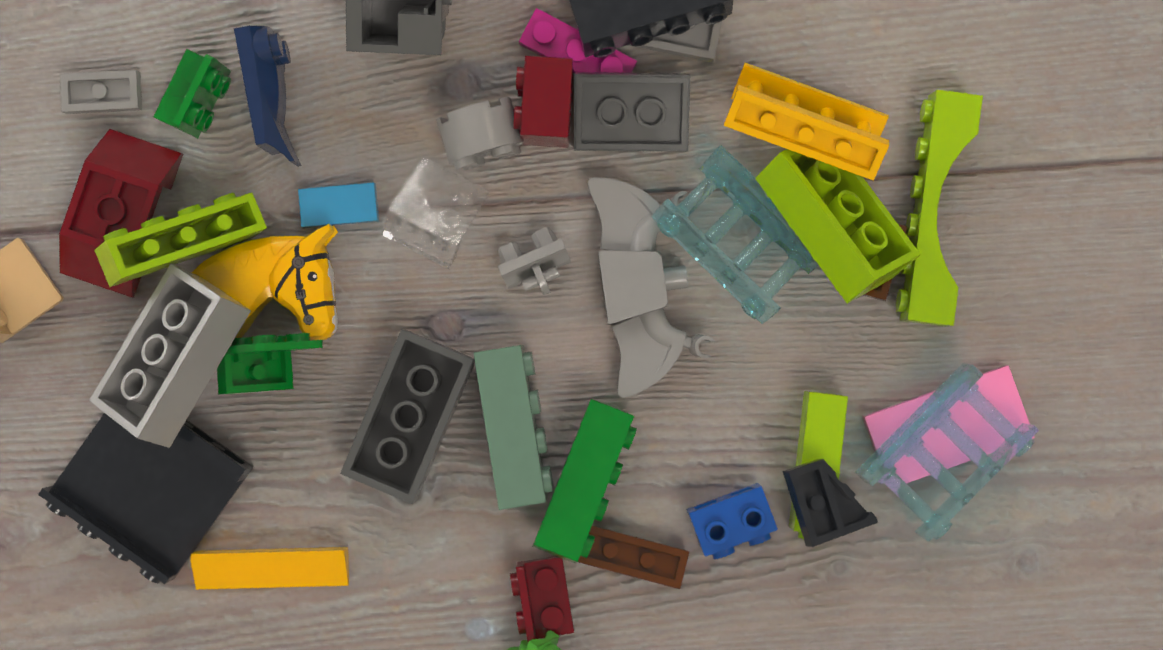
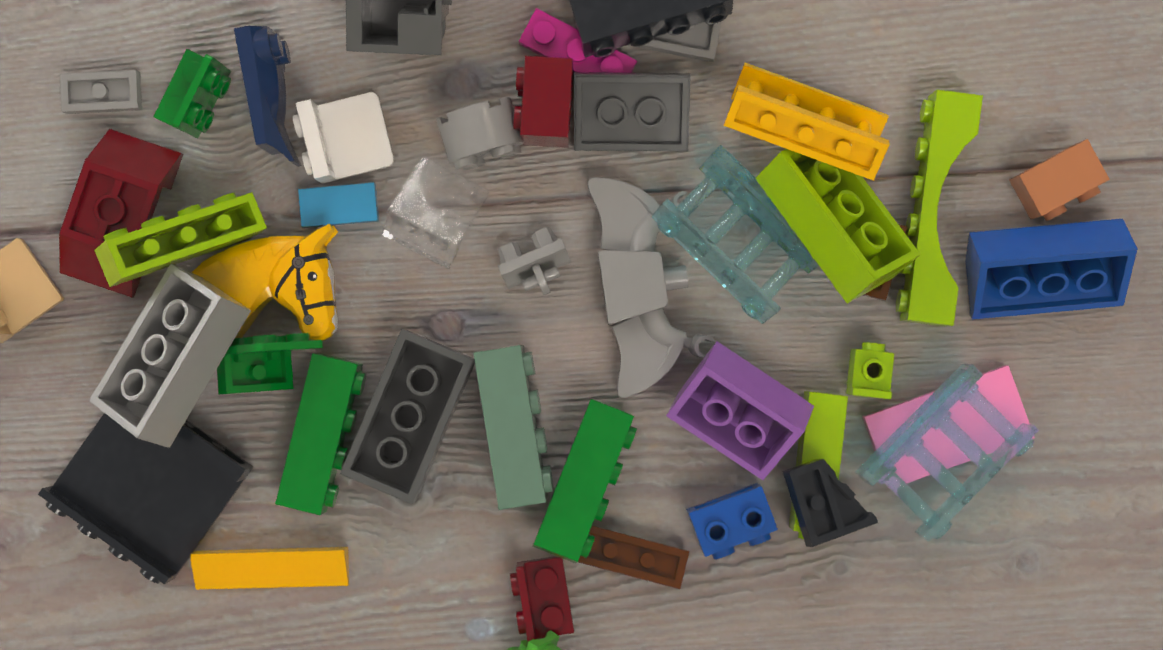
none -> green brick [275,353,366,515]
none -> white bracket [293,92,394,184]
none -> medium lavender brick [666,341,814,480]
none -> lime brick [846,342,894,399]
none -> blue slope [965,219,1138,320]
none -> nougat brick [1009,139,1110,221]

